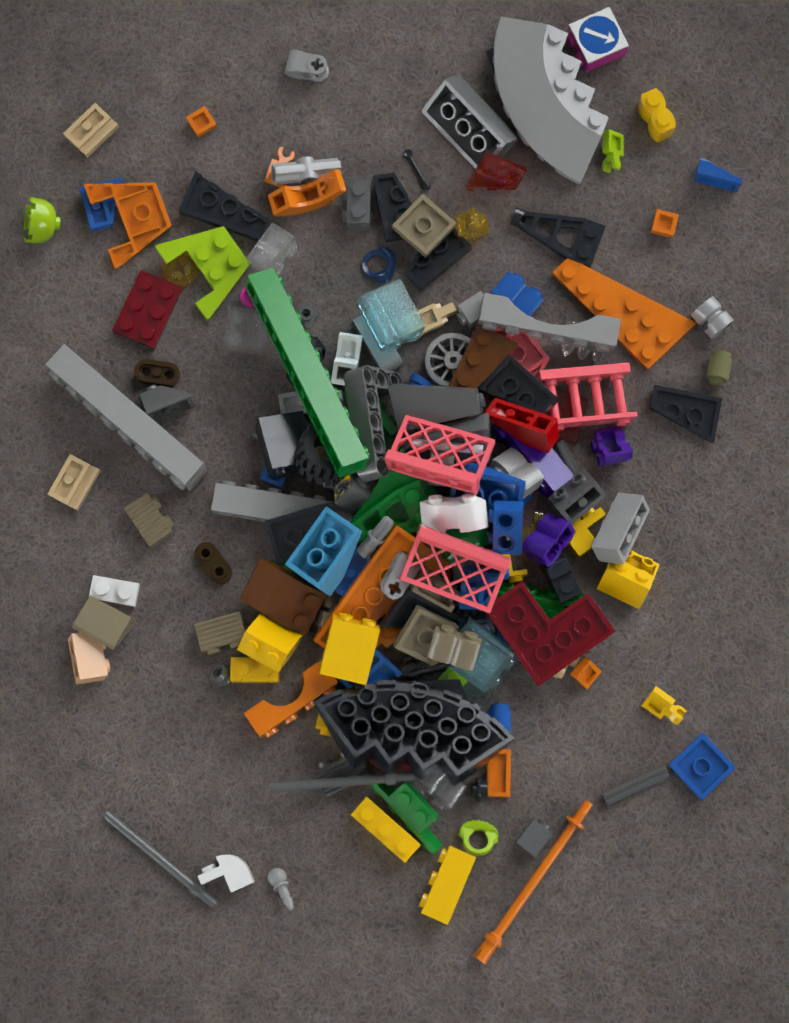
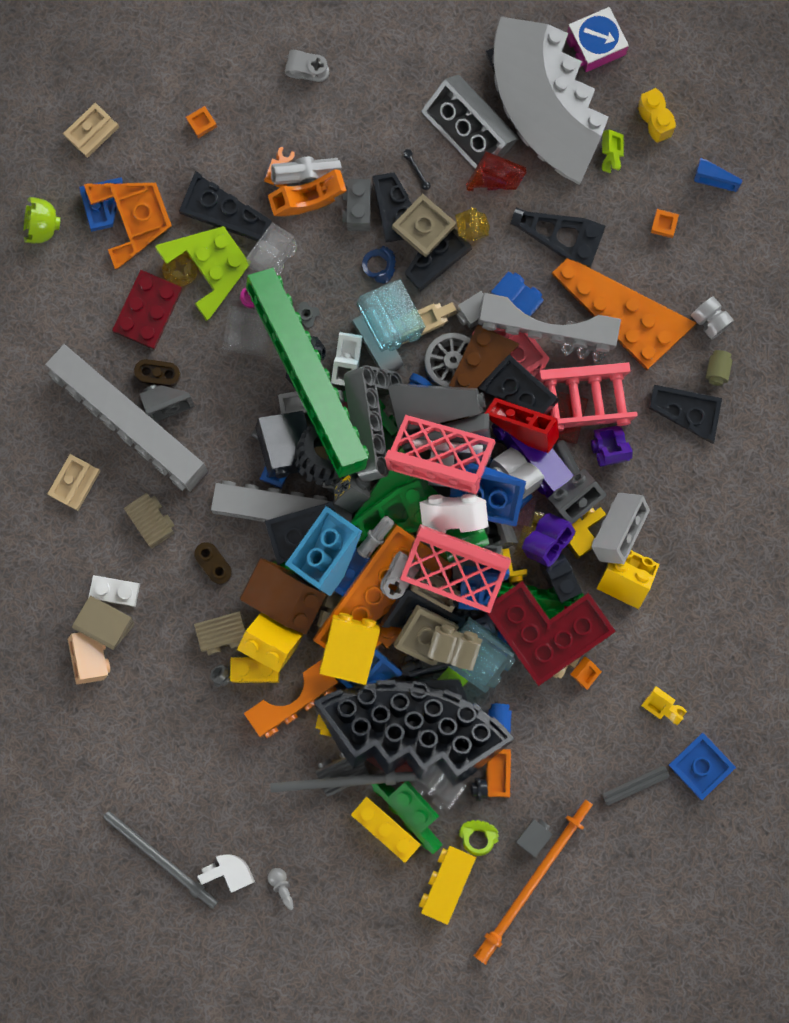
blue brick [488,500,523,555] -> none

